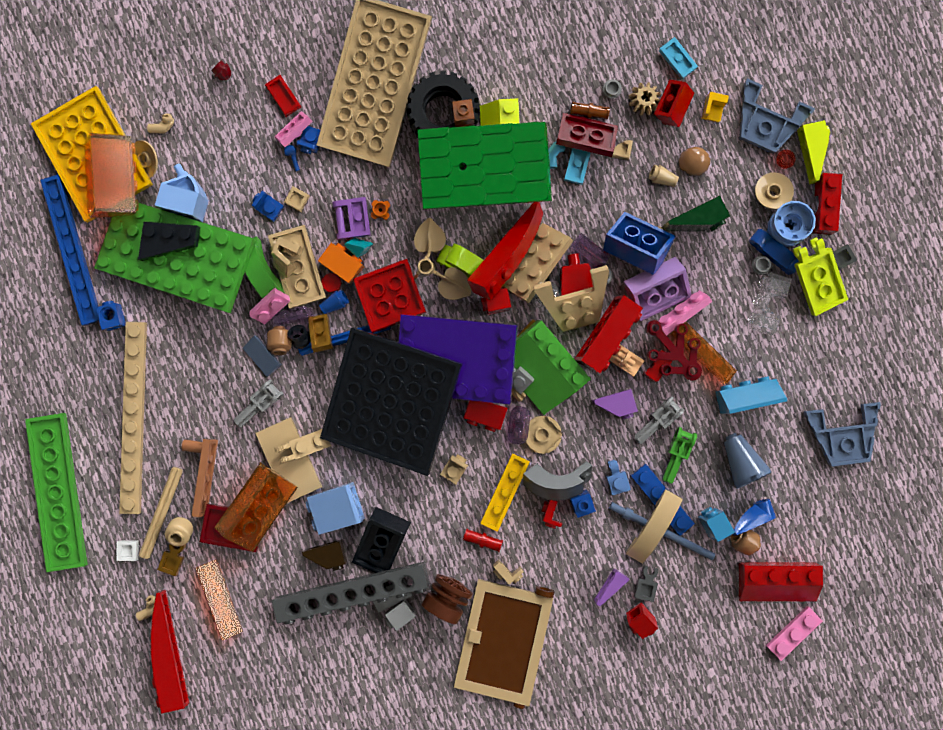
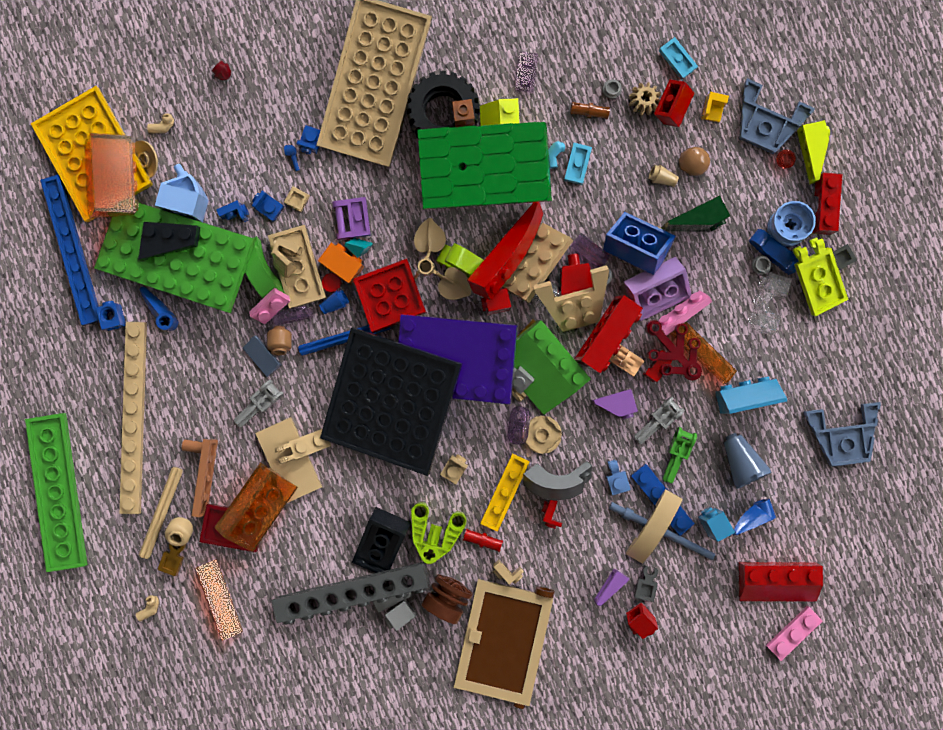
white plate [117,540,139,561] -> none
red slope [151,589,189,714] -> none
red tile [265,75,301,117] -> none
bright pink plate [274,111,313,147] -> none
black wheel [287,325,311,349] -> none
dark brown slope [302,539,348,571] -> none
light blue slope [306,482,365,535] -> none
pearl gold plate [308,313,333,353] -> none
orange plate [371,200,390,220] -> none
red brick [464,400,508,432] -> none
dark red plate [556,113,618,157] -> none
blue brick [570,489,596,518] -> none
tan tile [612,140,633,160] -> none
medium nougat head [731,530,761,555] -> none
tan dish [755,172,794,210] -> none
none -> blue piece [139,287,178,331]
none -> blue bracket [216,200,249,222]
none -> lime connector [411,502,466,564]
none -> clear purple plate [515,52,538,93]

